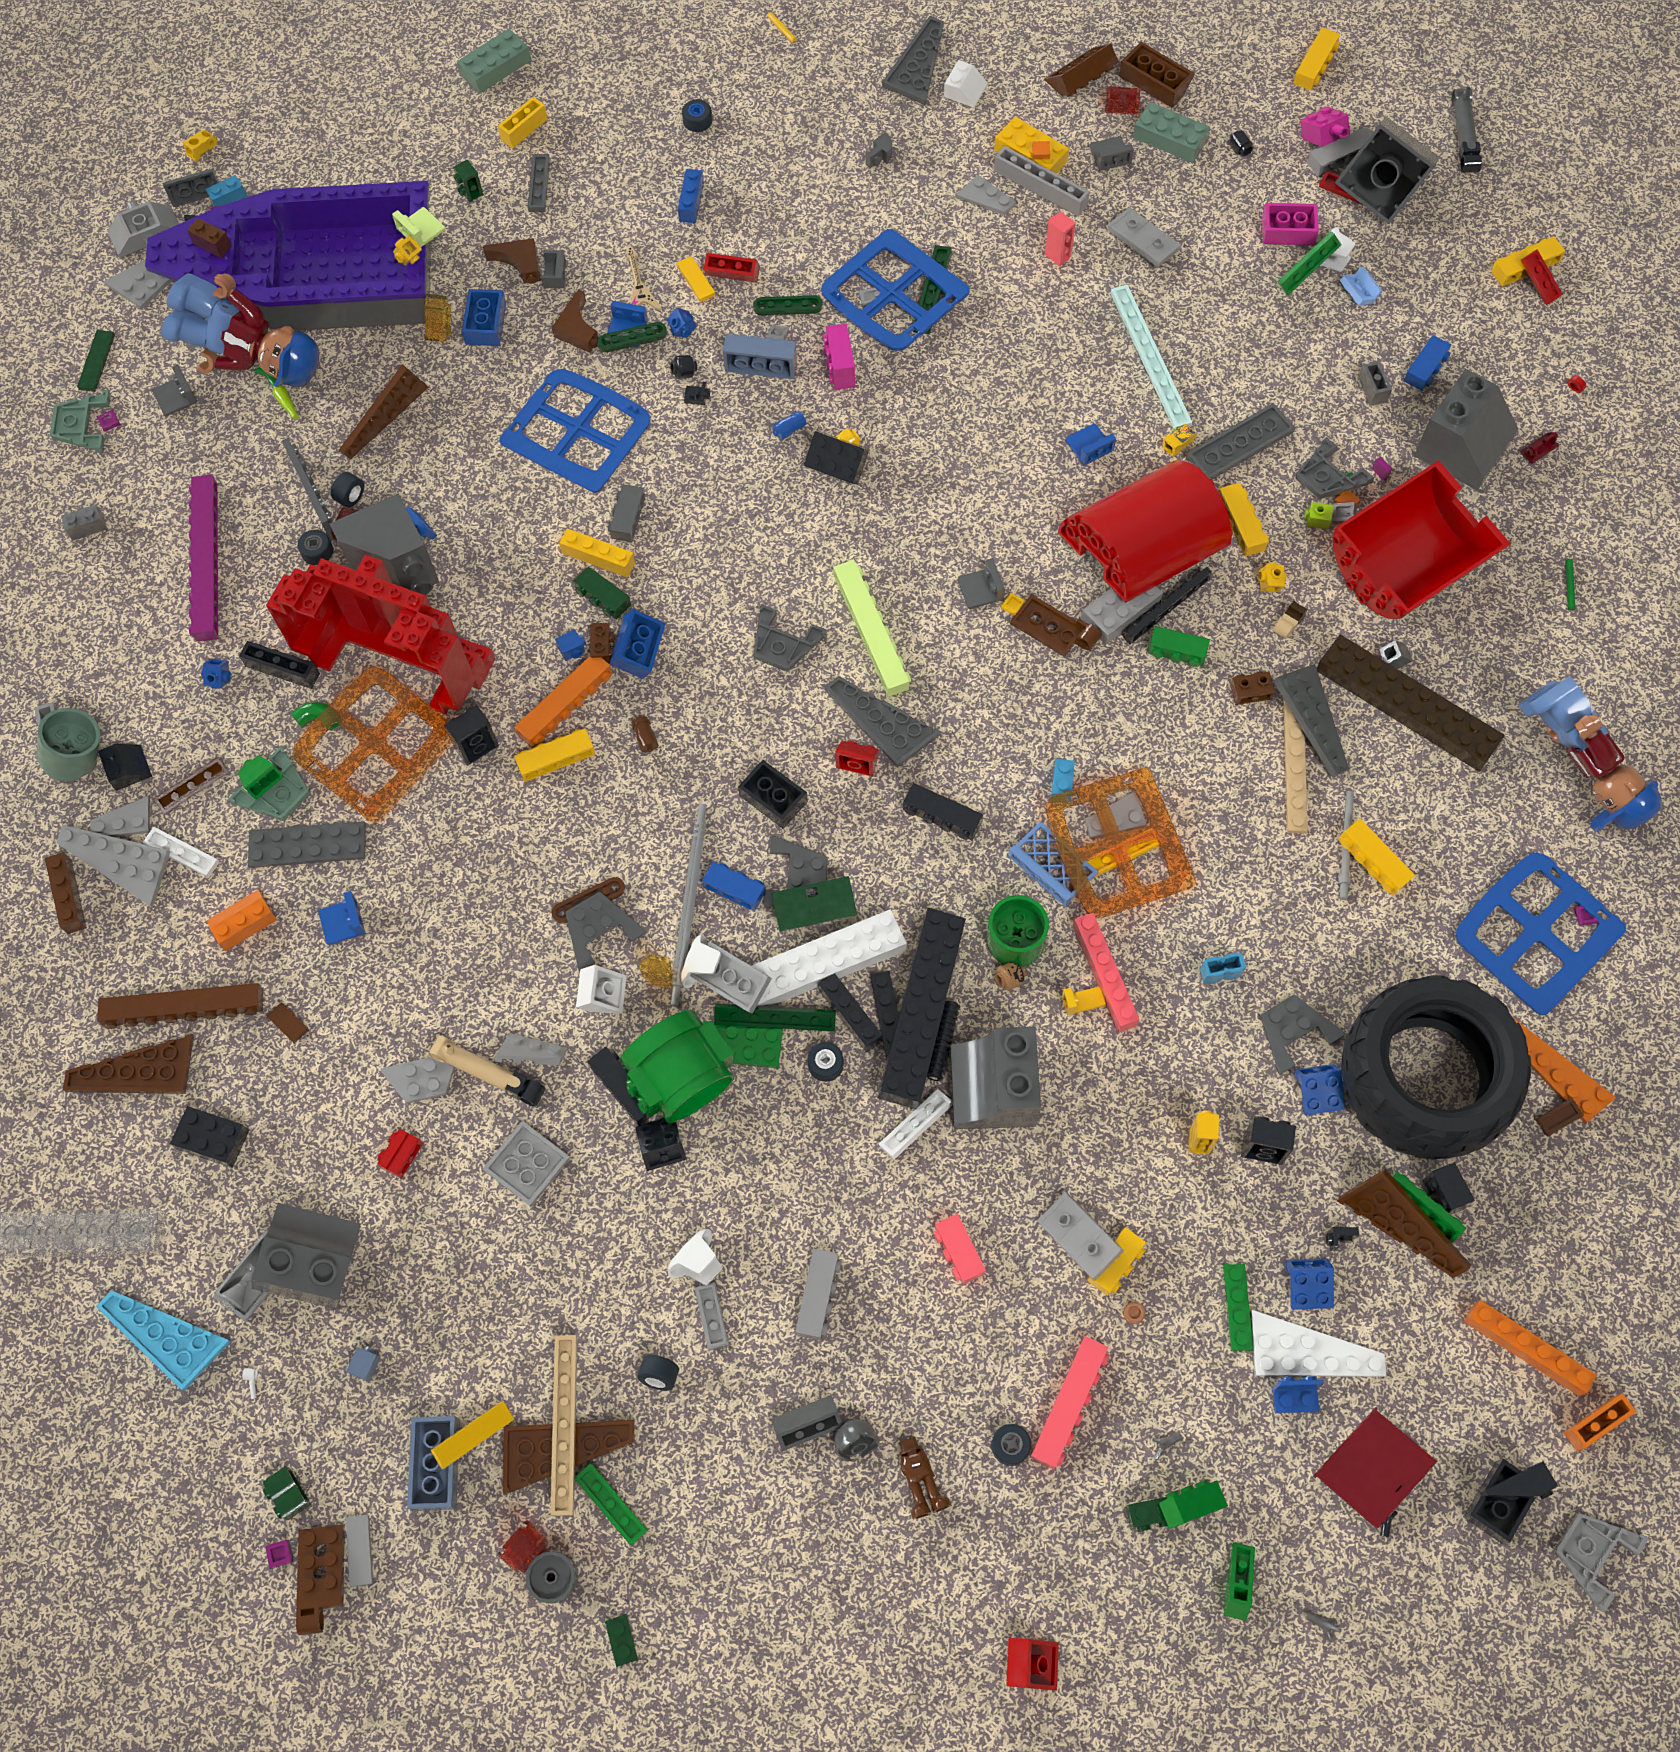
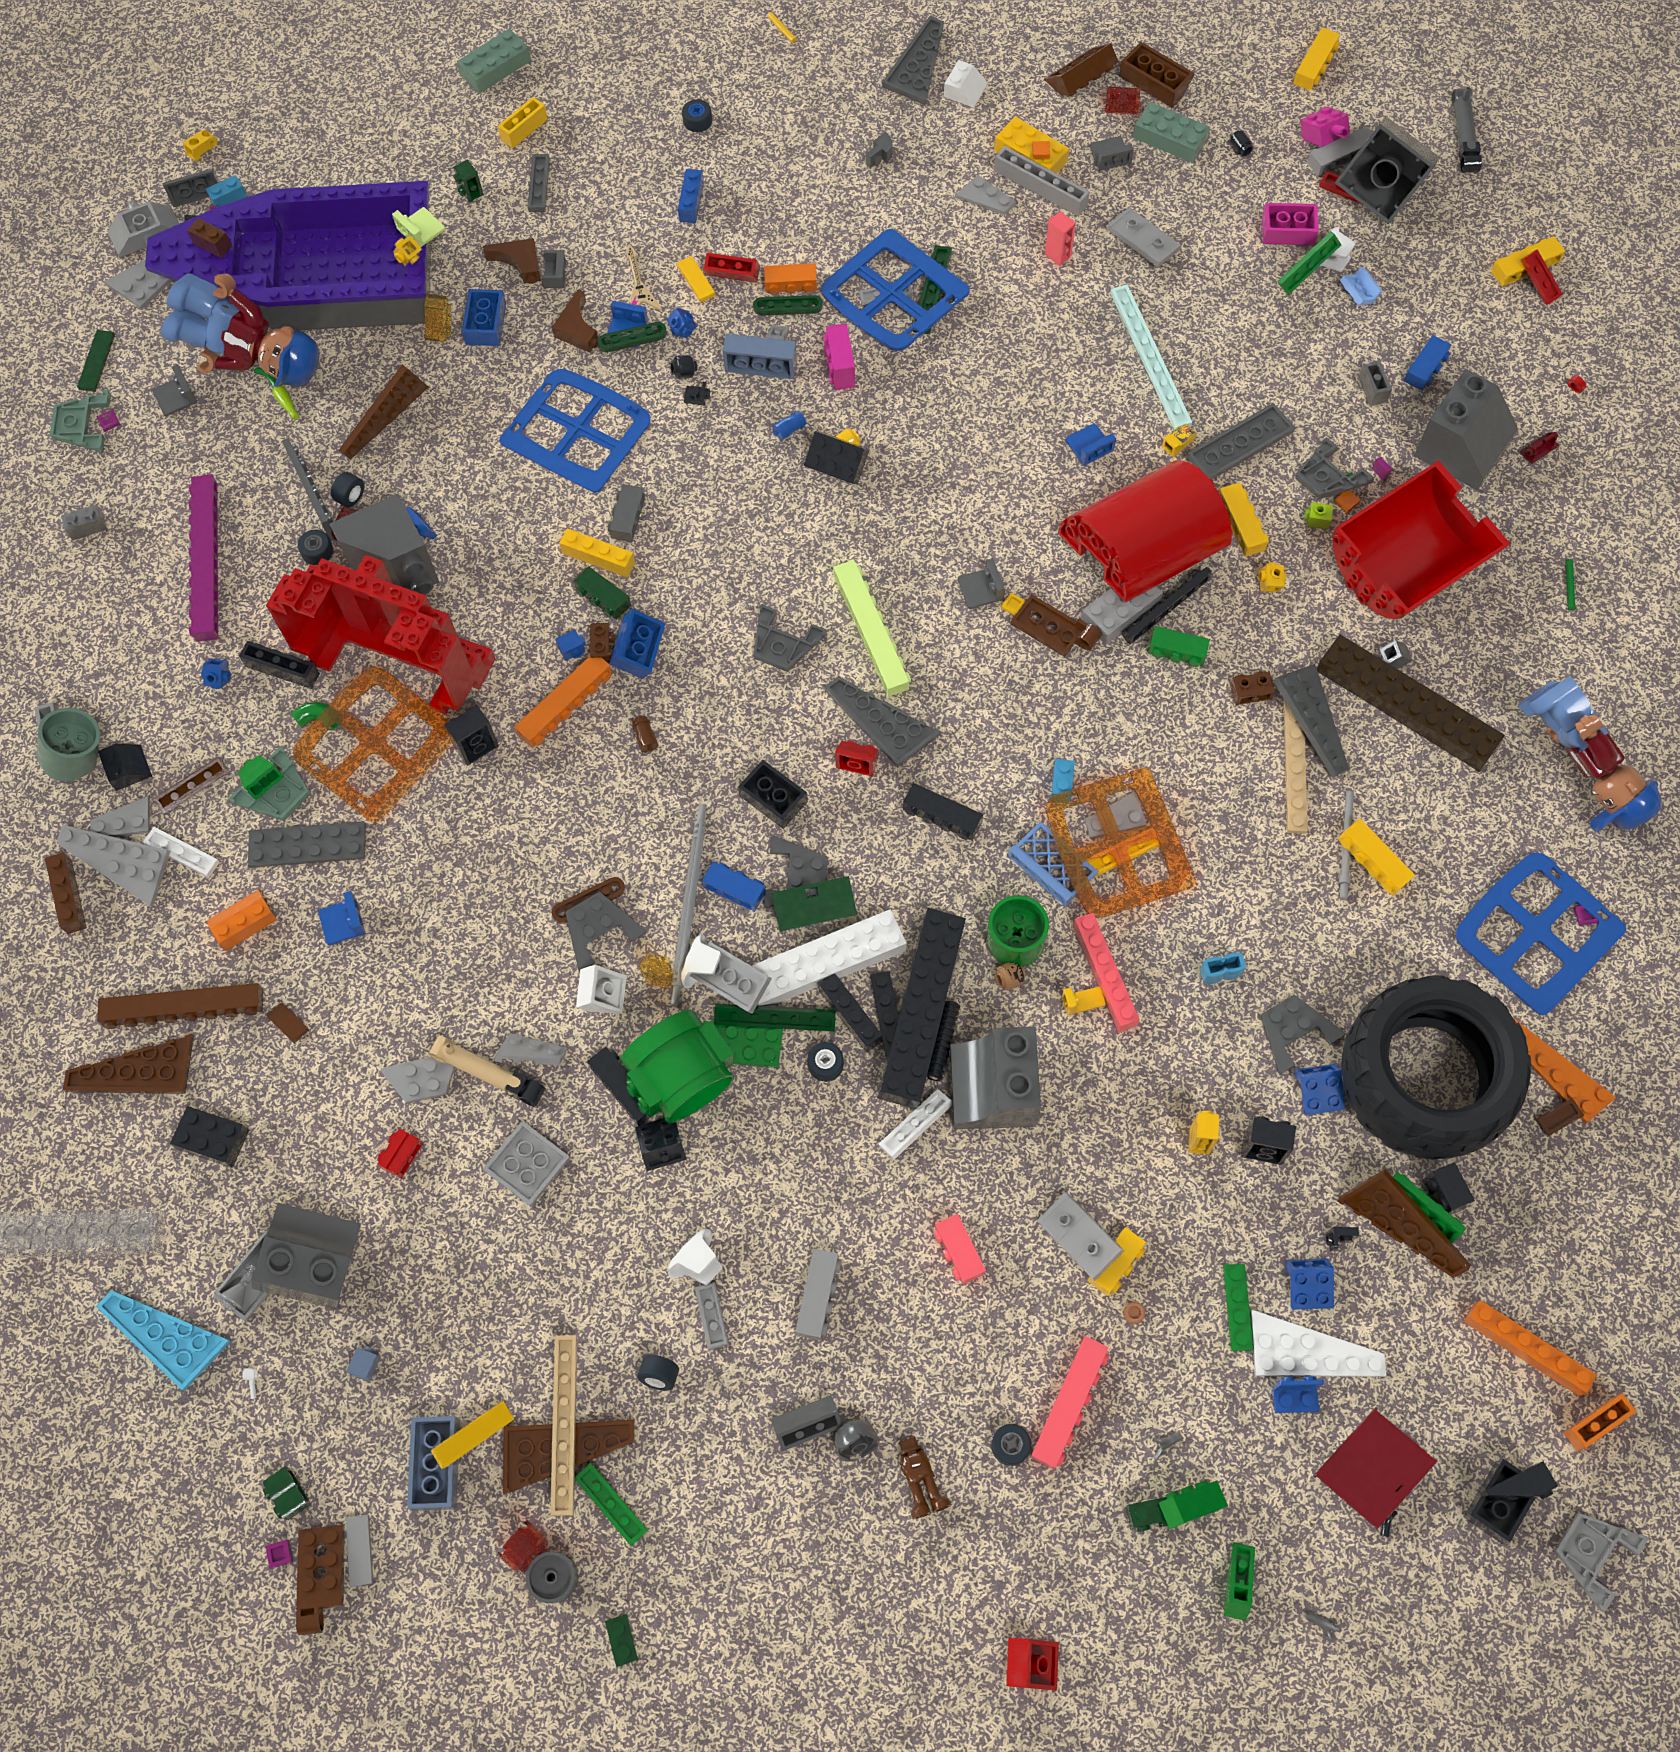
yellow brick [514,728,596,782] -> none
leg [1273,600,1308,639] -> none
light grey bracket [1332,502,1362,523] -> none
none -> orange brick [764,263,817,294]

